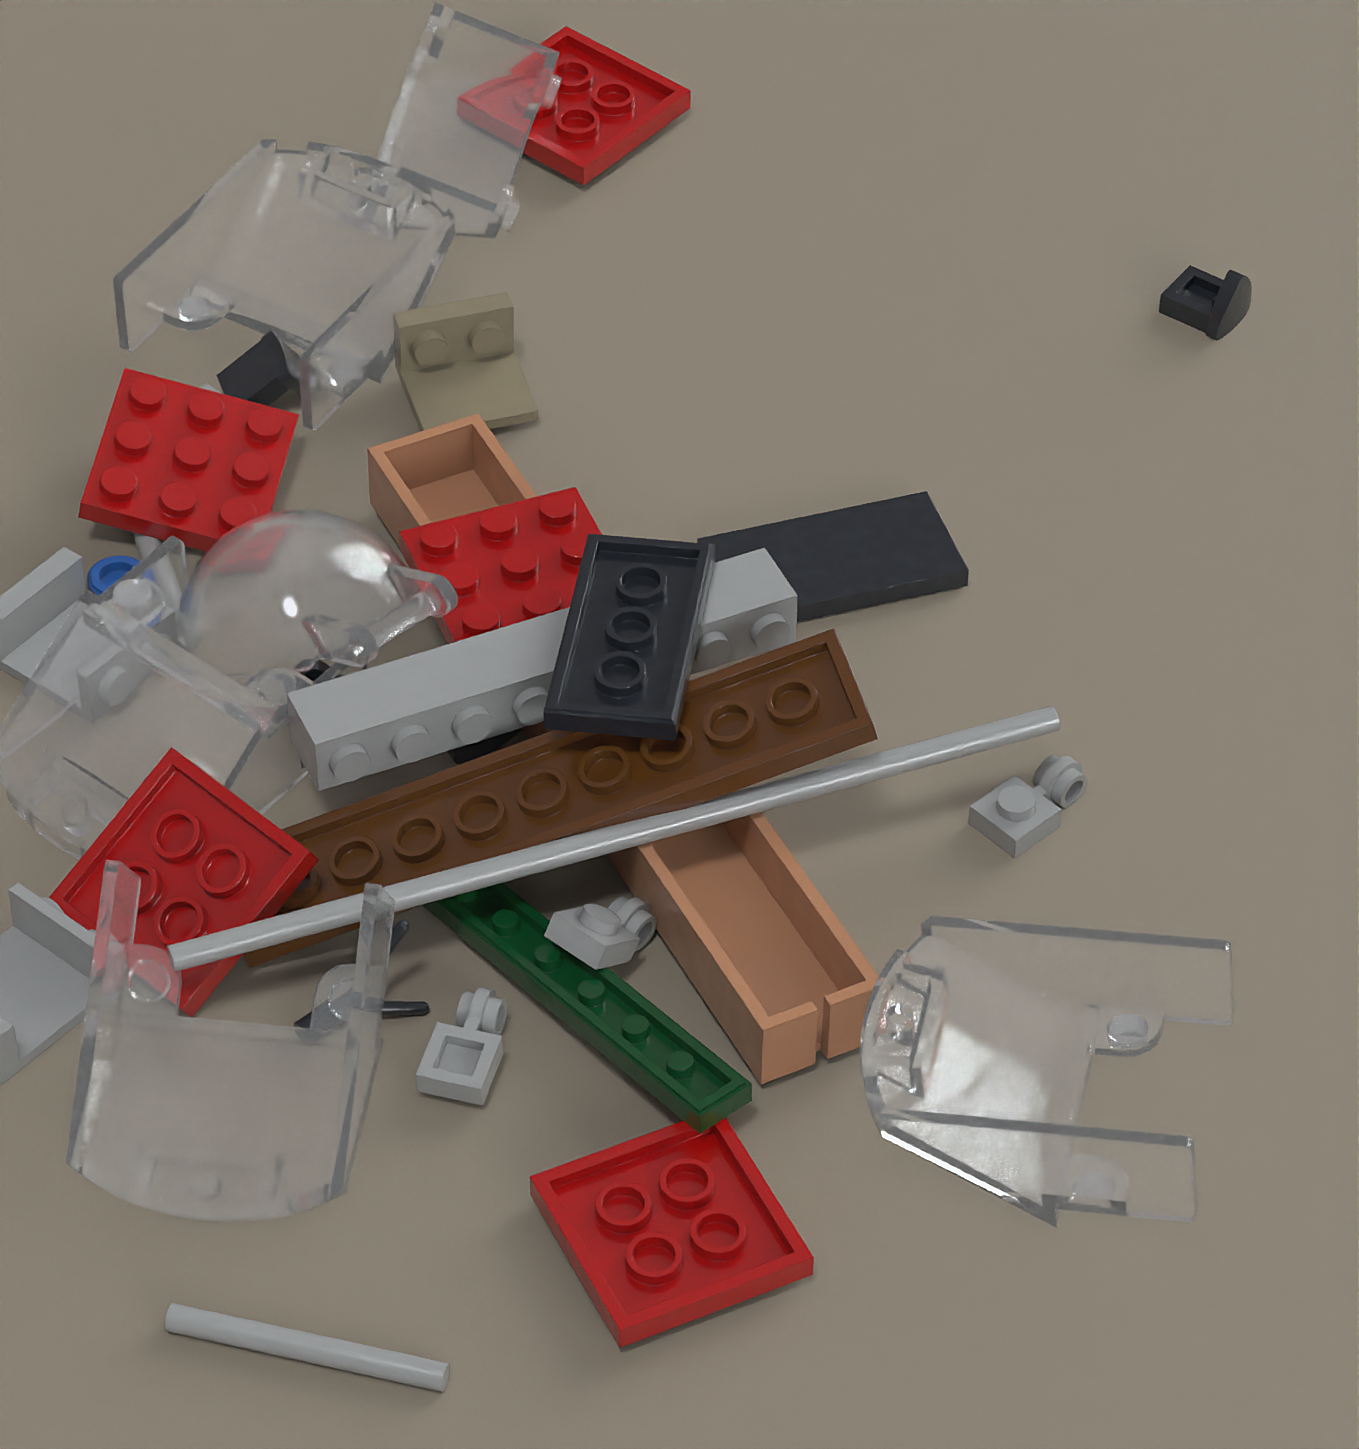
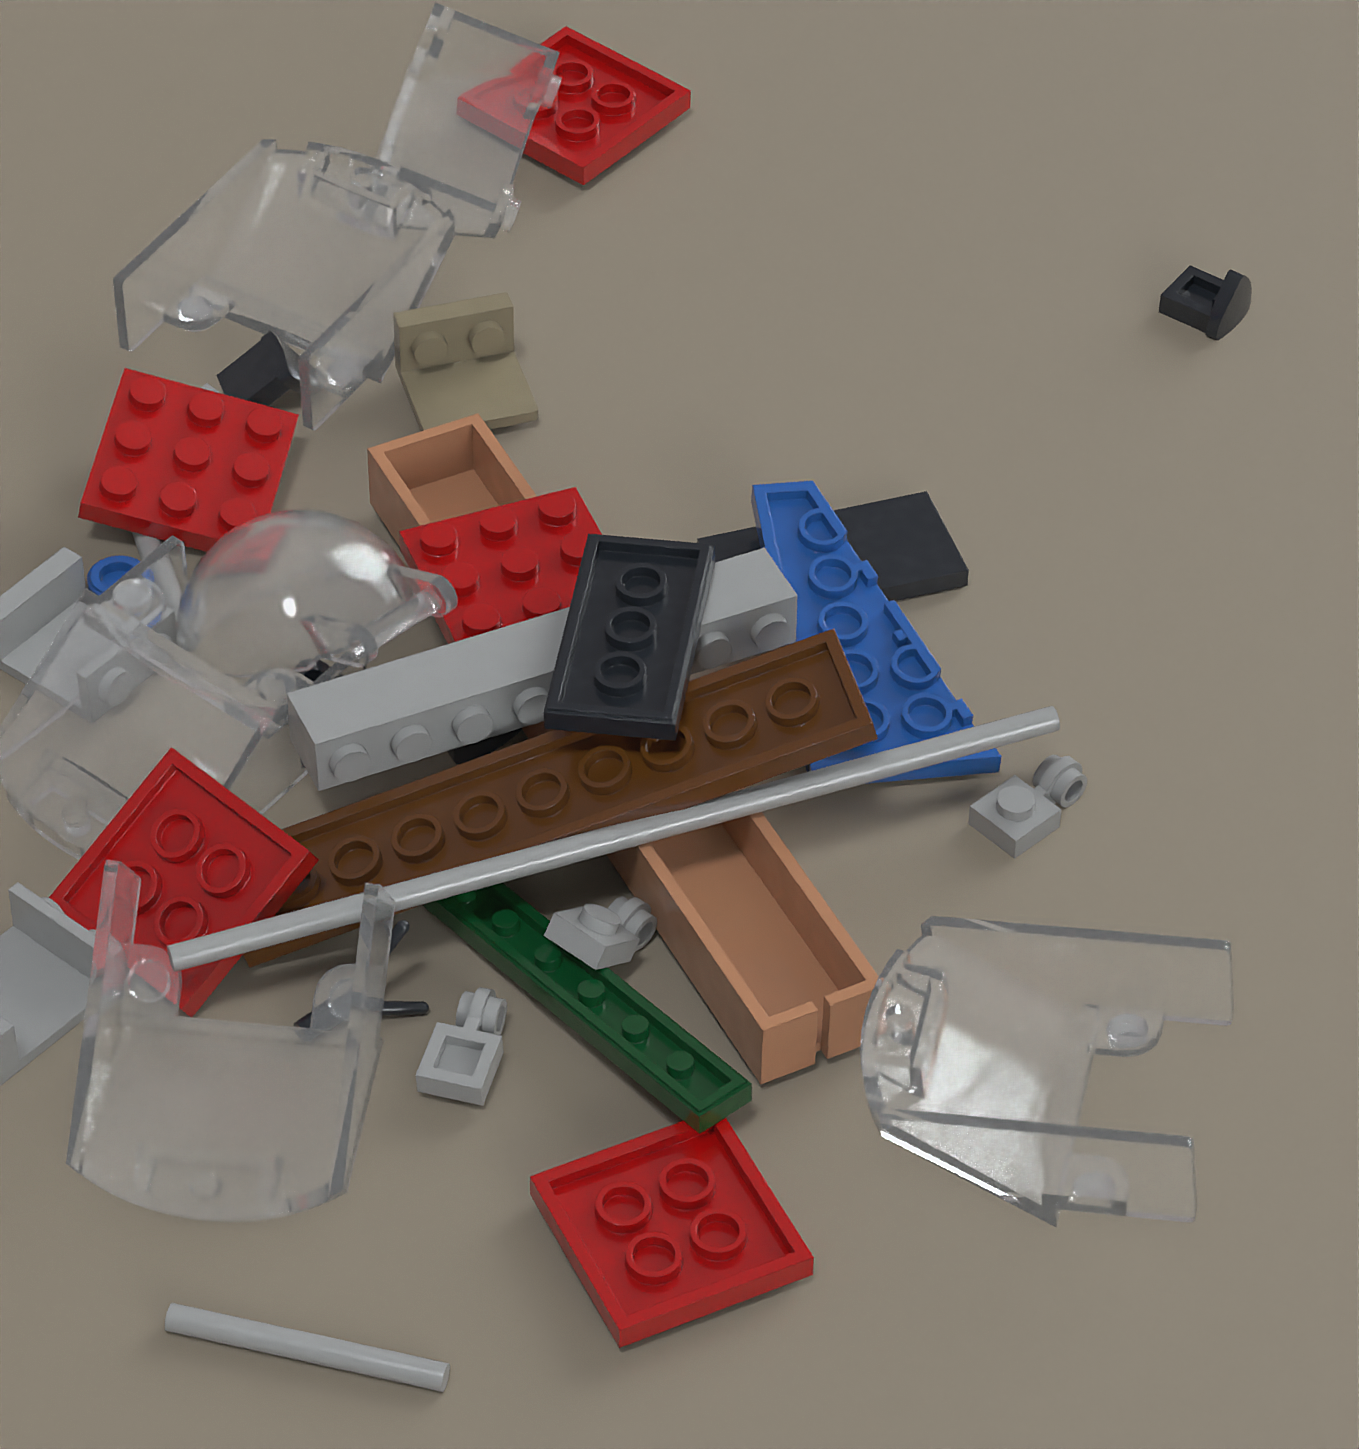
none -> blue wing [751,480,1002,784]

